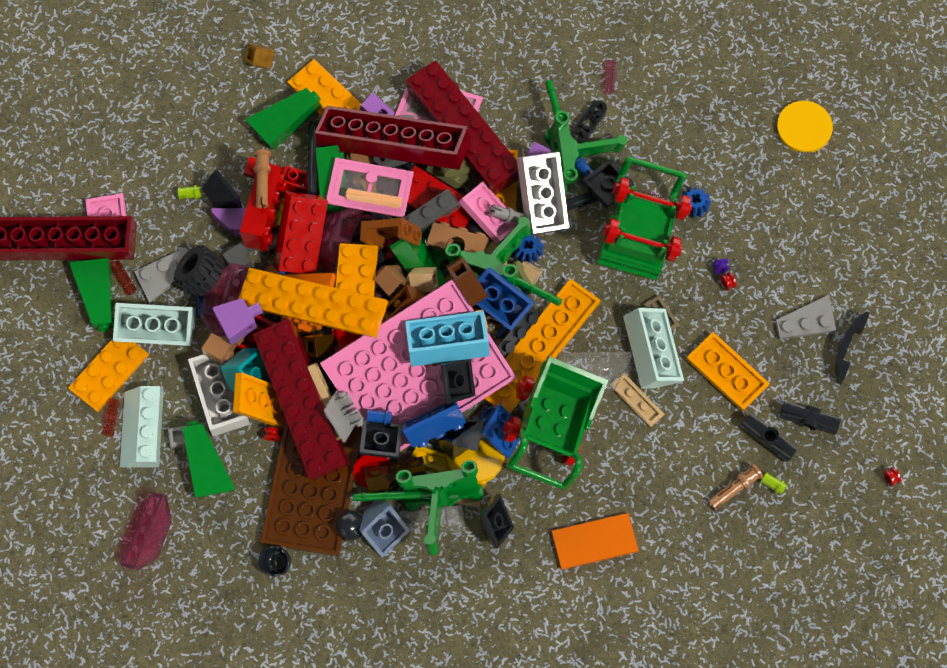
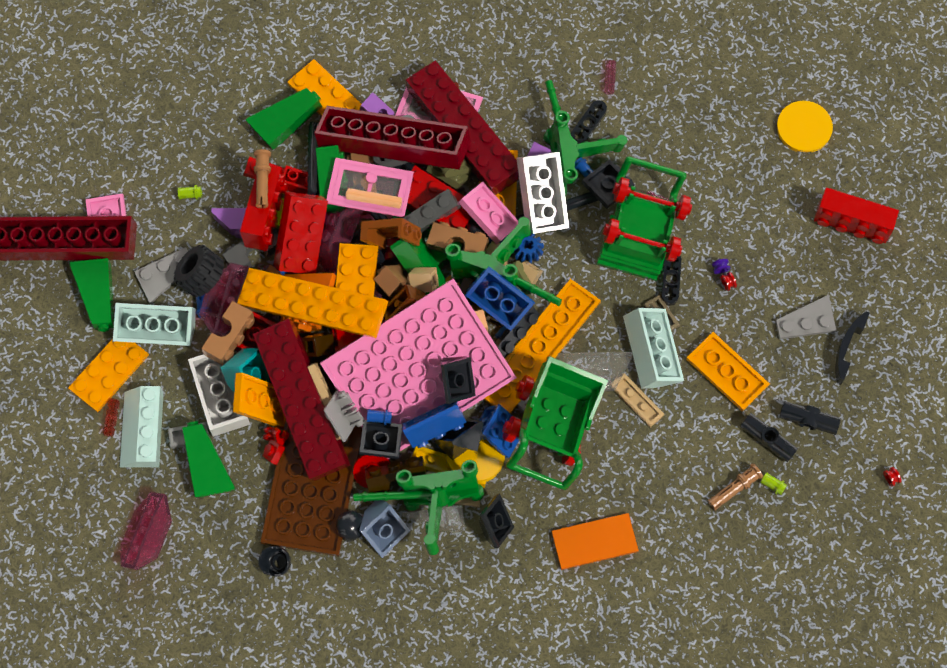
clear red axle [111,261,136,295] -> none
black slope [201,169,242,208] -> none
medium lavender torso [213,299,263,345] -> none
pearl gold panel [244,43,275,68] -> none
medium azure slope [405,311,490,367] -> none
reddish brown slope [446,256,488,307] -> none
light grey pin [489,204,526,224] -> none
blue gear [681,186,711,218] -> none
none -> red plate [262,427,289,465]
none -> black beam [661,256,682,306]
none -> red brick [814,187,899,244]

